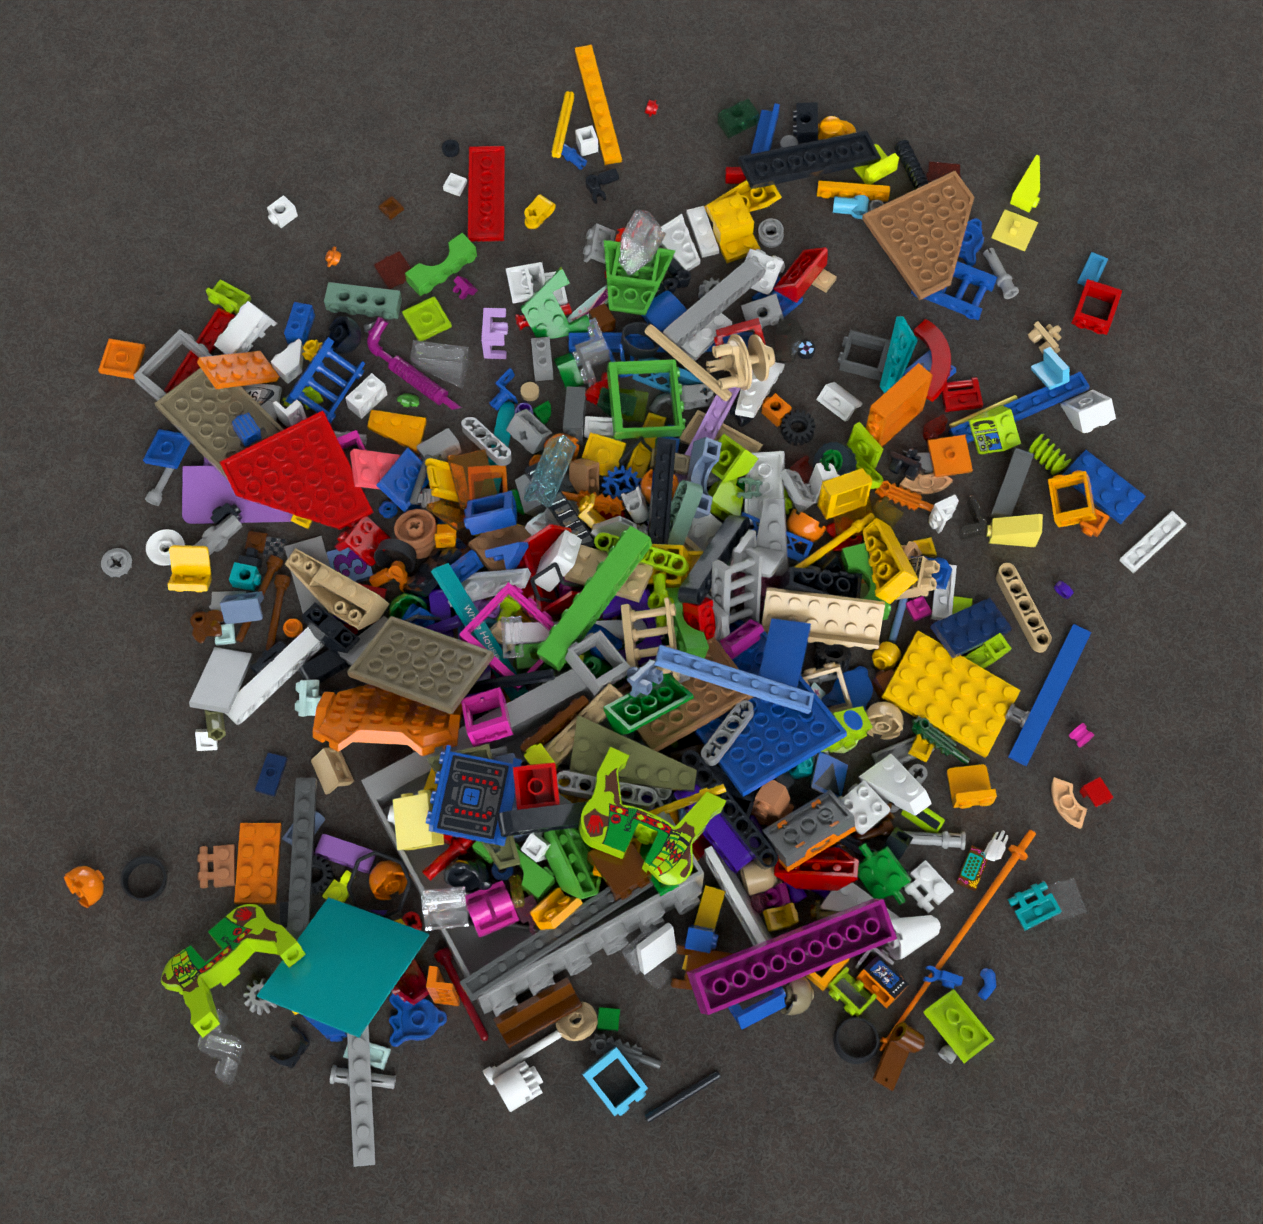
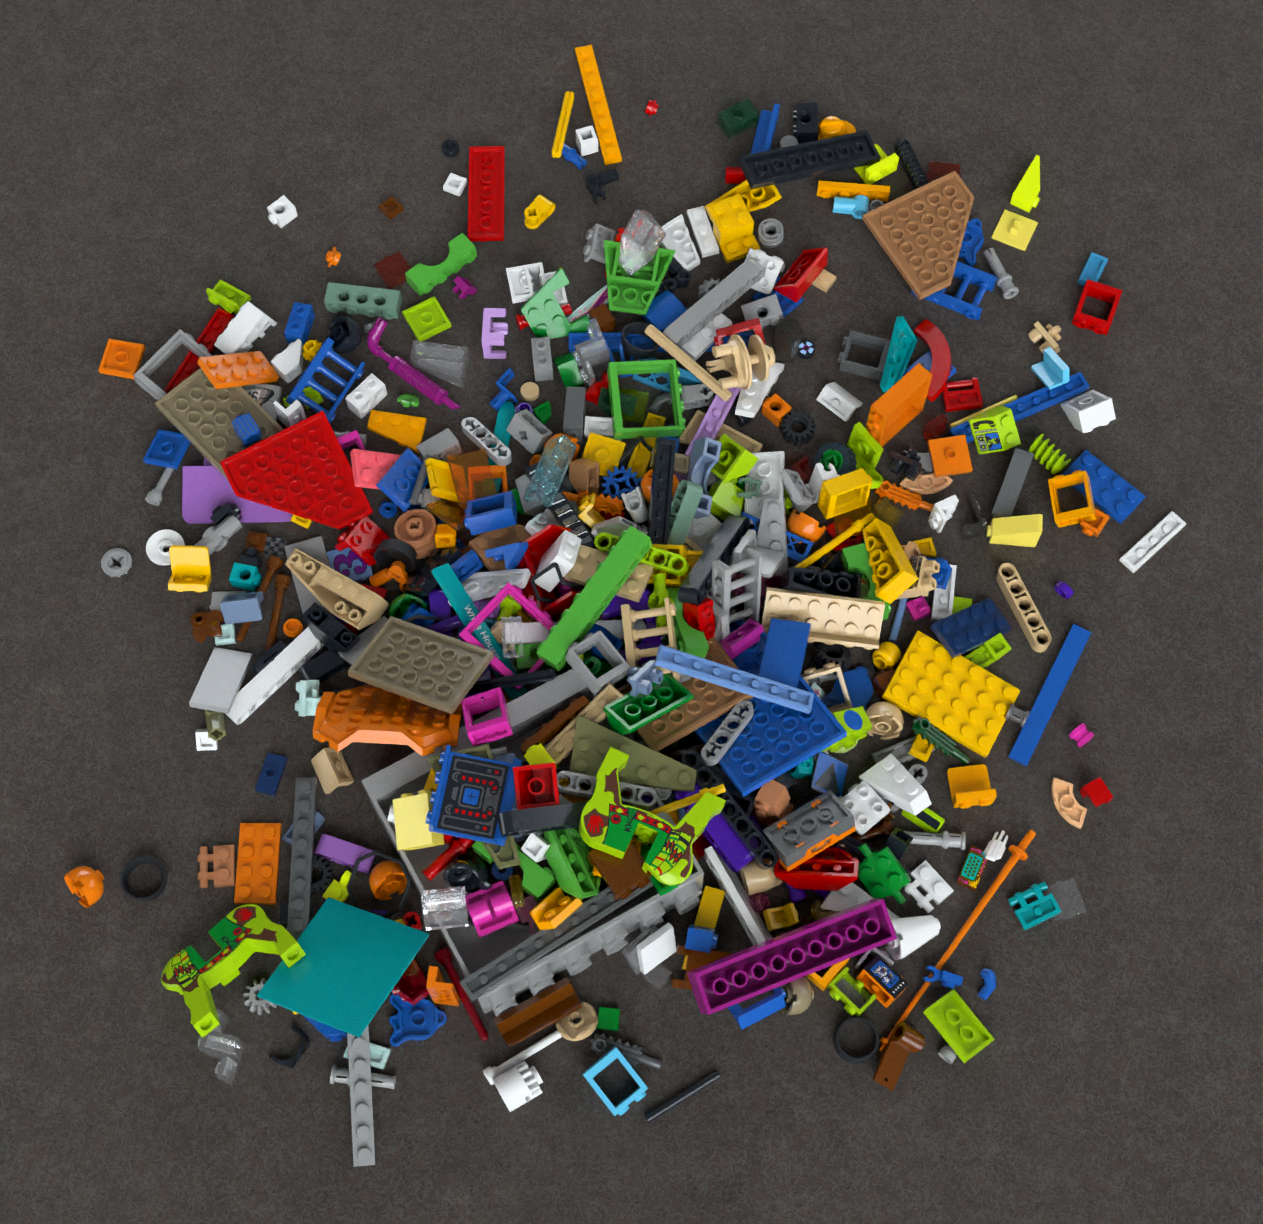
magenta tile [764,883,791,908] -> none

